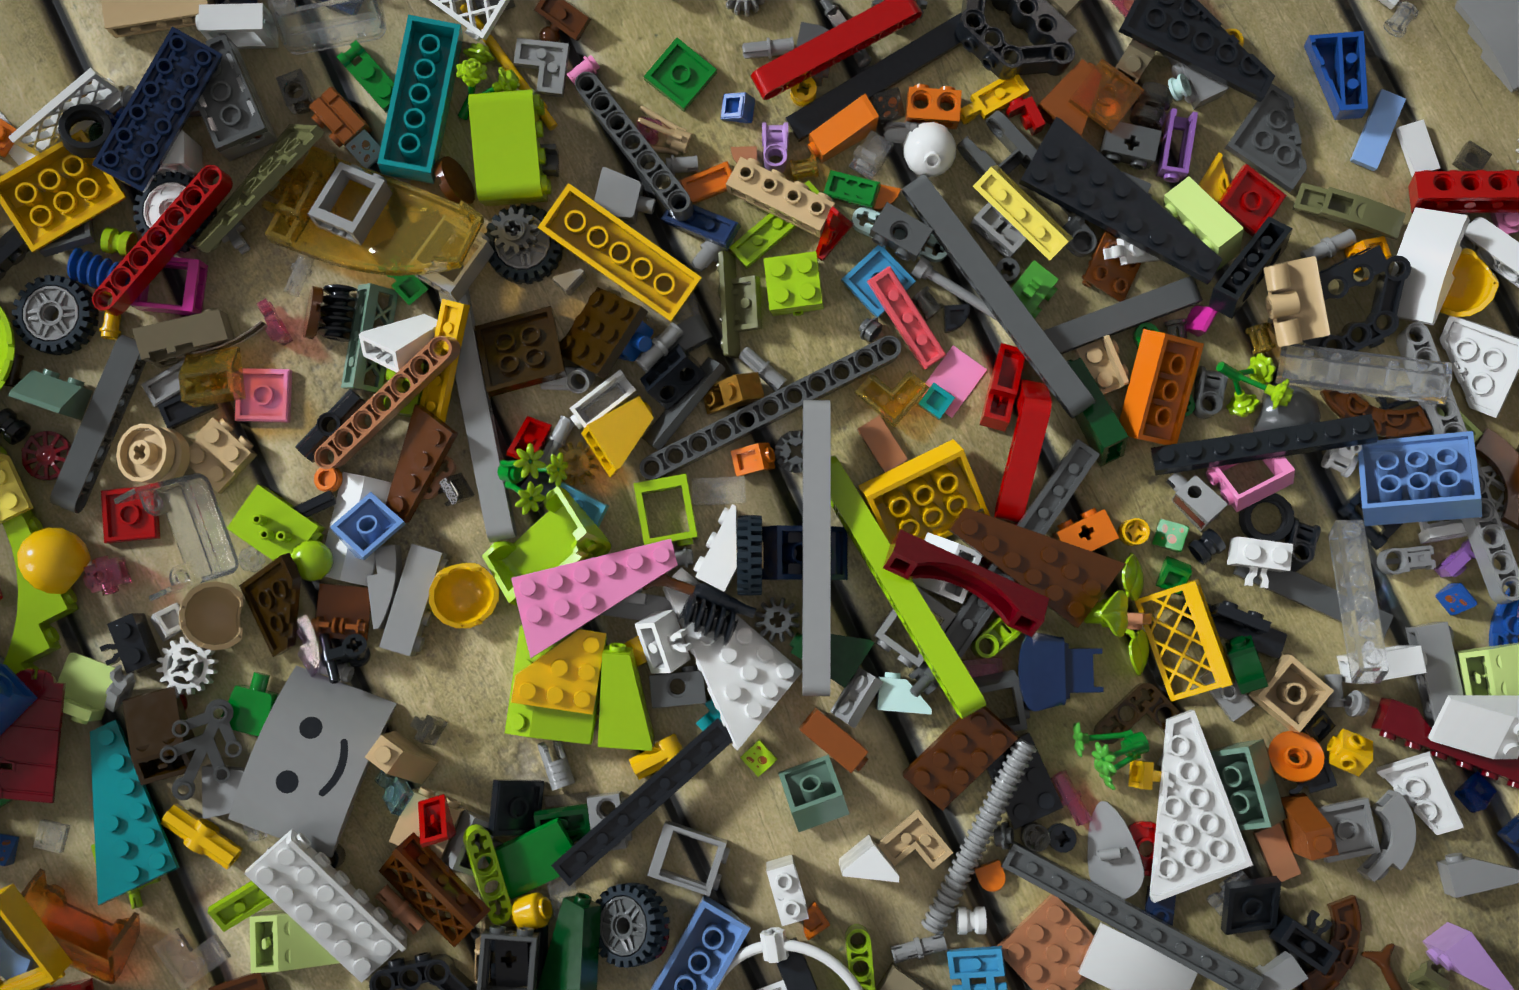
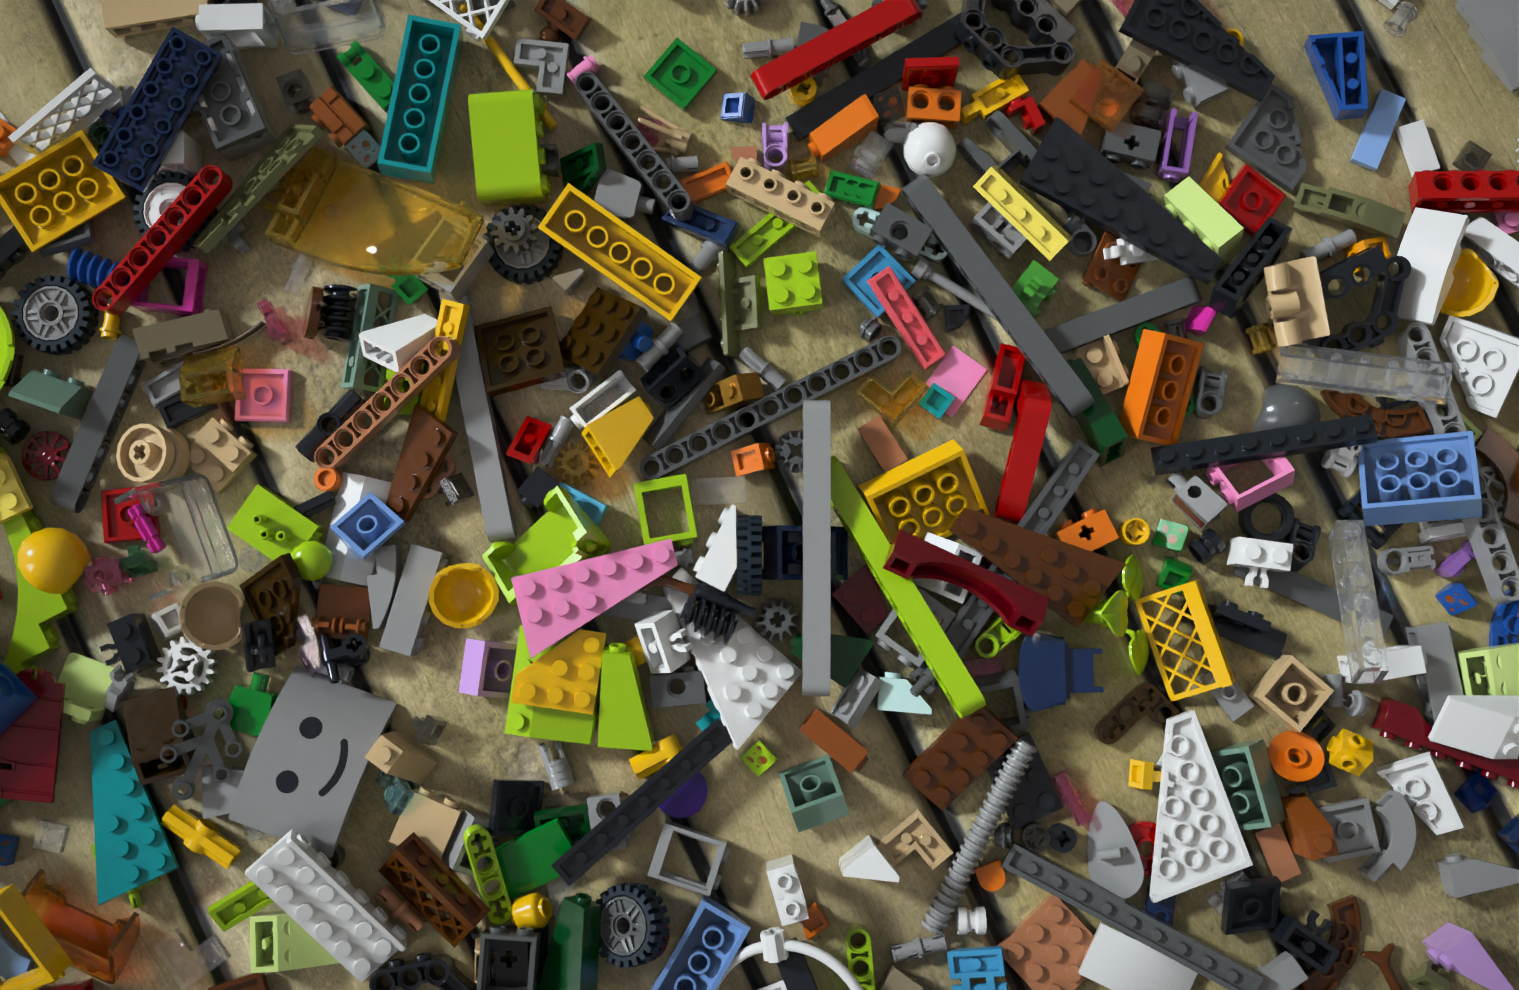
black tyre [58,104,113,158] -> none
lime wheel [100,227,138,257] -> none
light grey window [308,162,393,245] -> none
red slope [418,794,457,848] -> none
reddish brown tile [434,156,475,207] -> none
lime plant [456,43,520,120] -> none
lime plant [497,443,568,515] -> none
red tile [816,206,854,261] -> none
dark grey bush [995,258,1020,285] -> none
plant [1073,722,1150,790] -> none
nougat plate [1127,612,1152,630] -> none
light aqua bush [1168,73,1192,101] -> none
lime plant [1216,353,1294,418] -> none
dark green arch [1225,635,1268,695] -> none
none -> clear green tile [119,544,158,578]
none -> dark pink axle [128,504,166,554]
none -> black hips [241,619,276,673]
none -> lavender slope [459,638,517,698]
none -> dark green wing [559,142,607,196]
none -> dark purple tile [660,771,708,818]
none -> dark red wing [832,564,887,634]
none -> red tile [901,57,959,91]

